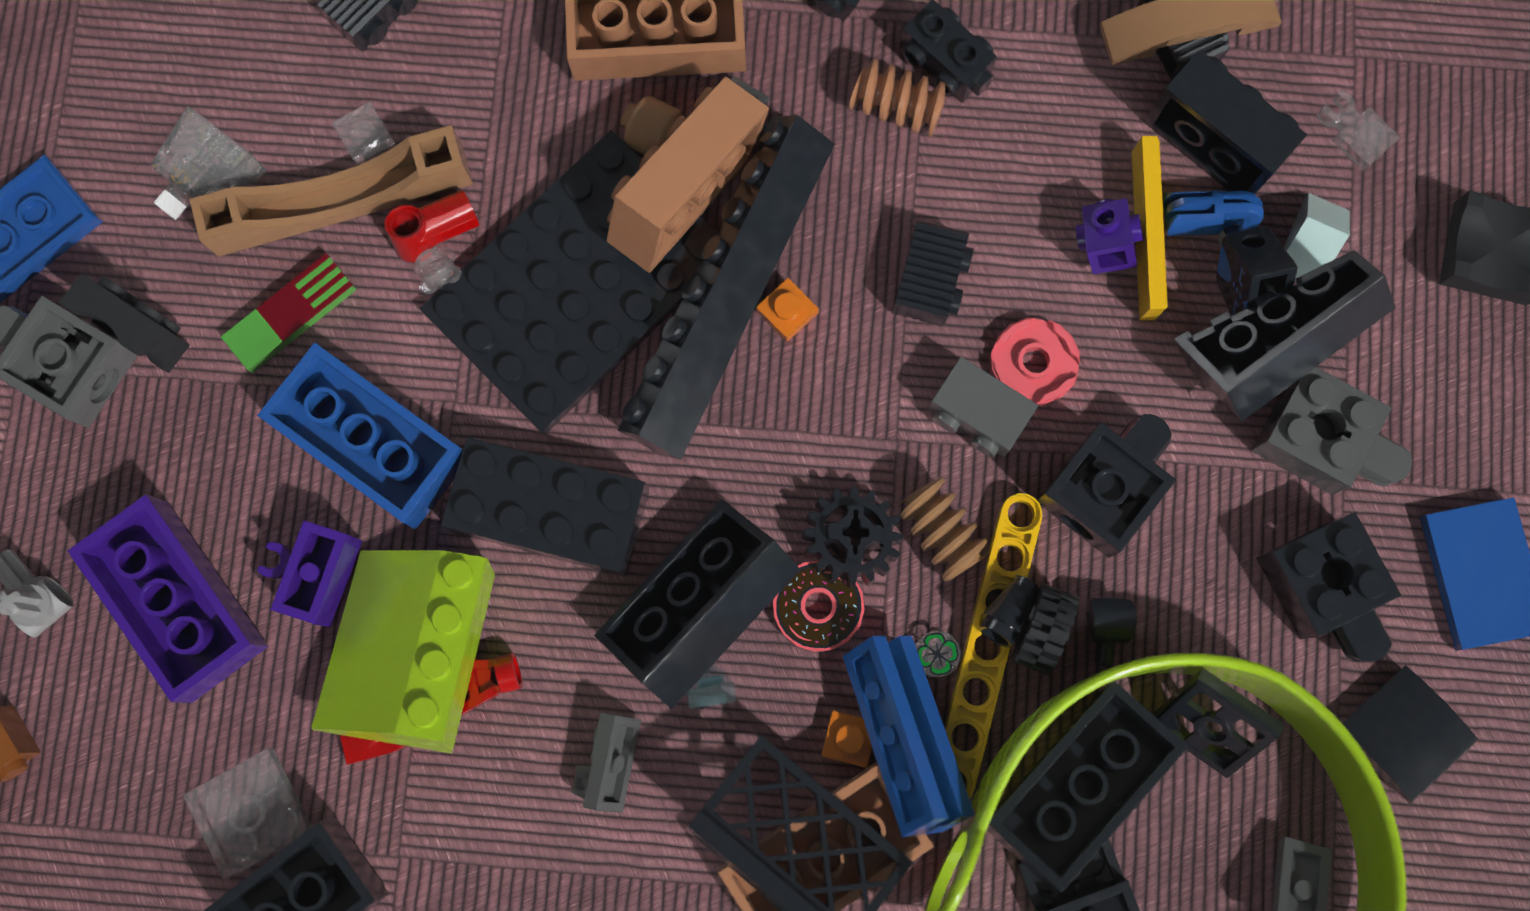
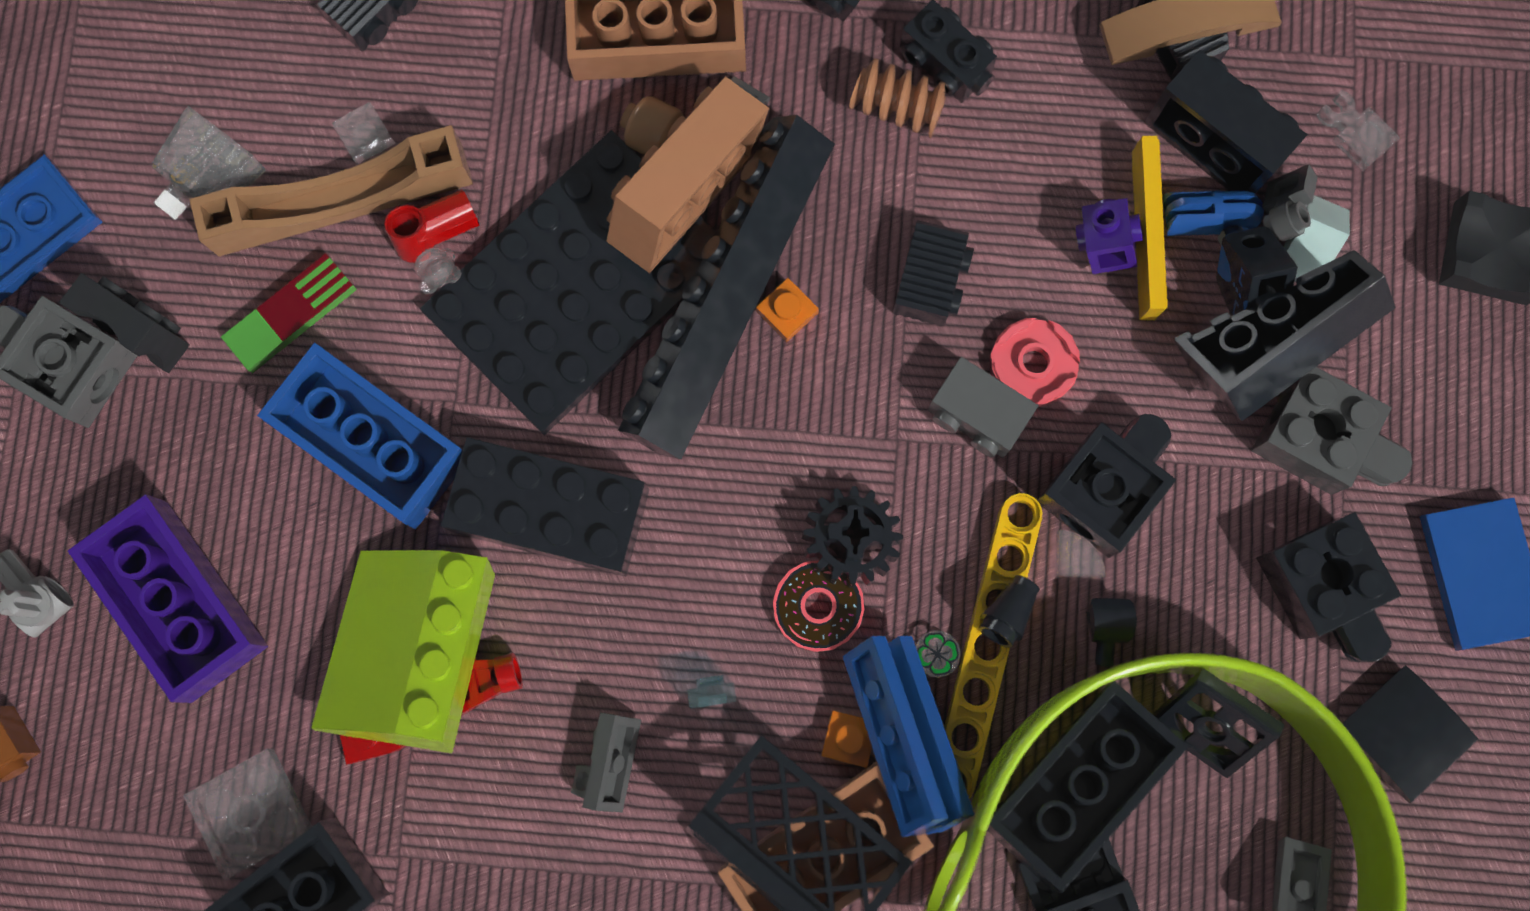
dark purple brick [257,521,362,628] -> none
black brick [594,499,801,710] -> none
medium nougat piece [899,476,989,581] -> none
black tyre [1012,583,1079,676] -> none
none -> clear tile [1056,530,1106,578]
none -> dark grey plate [1263,164,1318,242]

